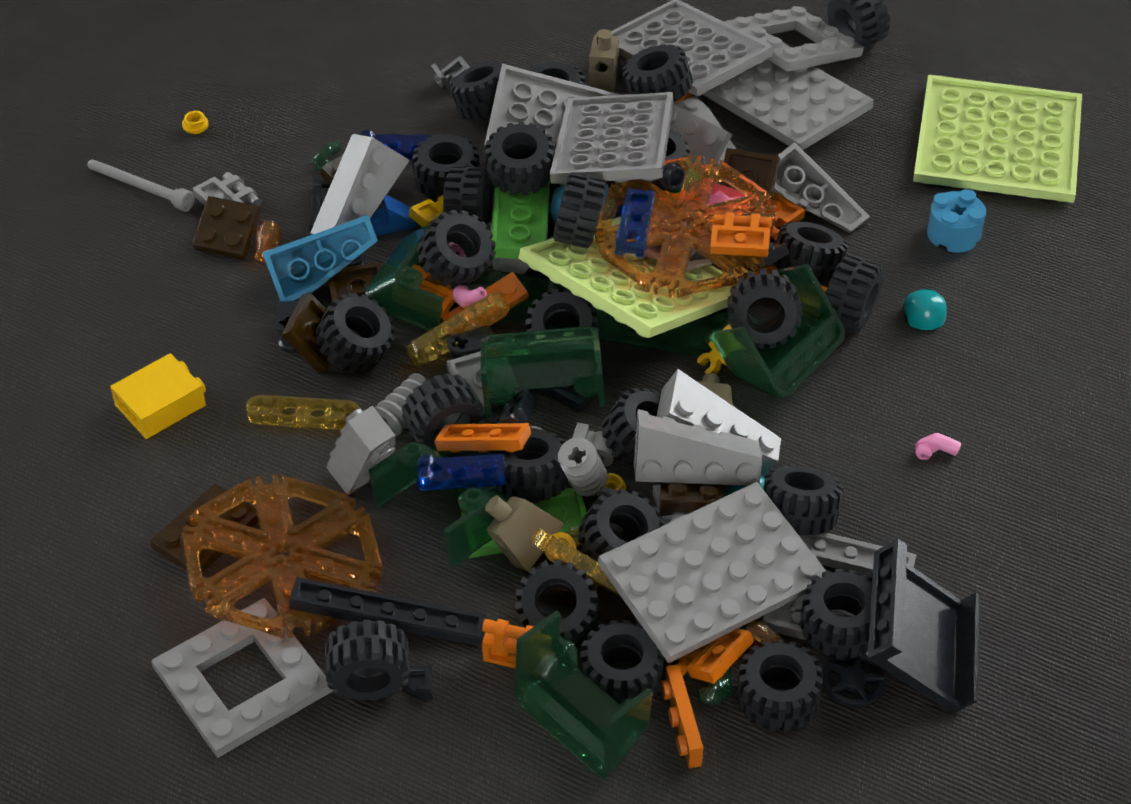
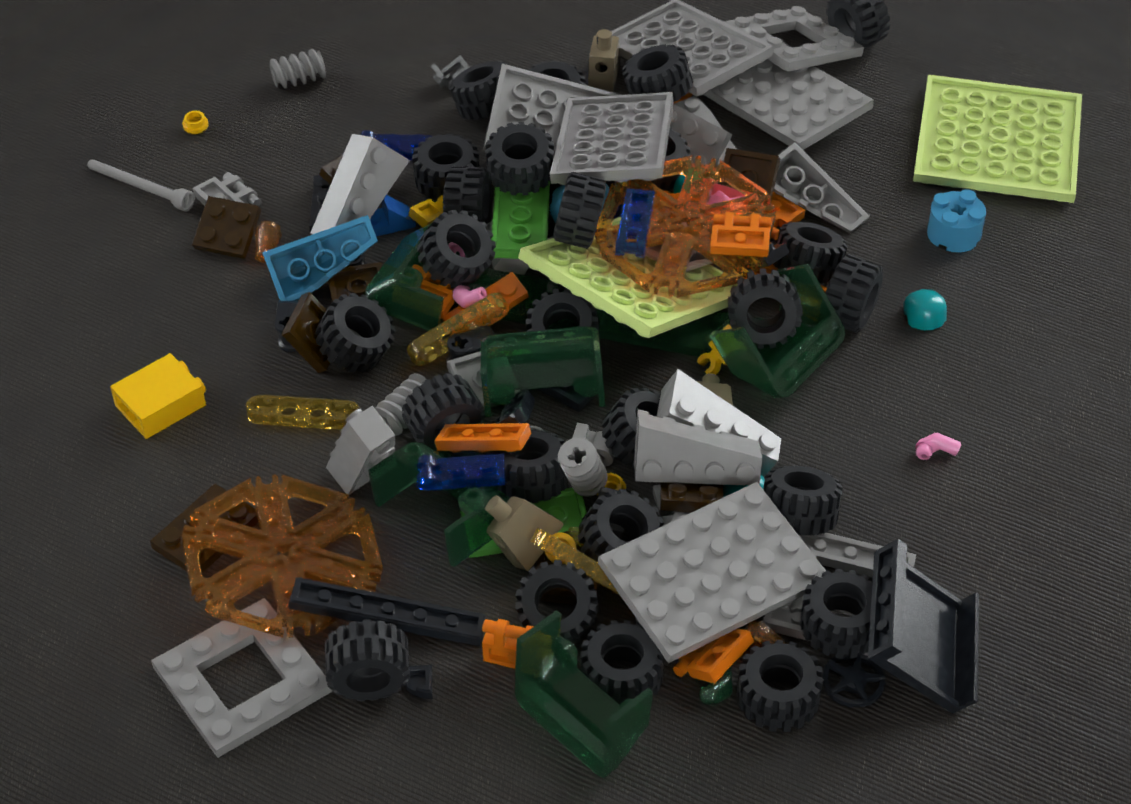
clear green arm [312,140,341,171] -> none
black plate [659,162,685,189] -> none
orange plate [661,664,703,768] -> none
none -> light grey piece [269,49,326,89]

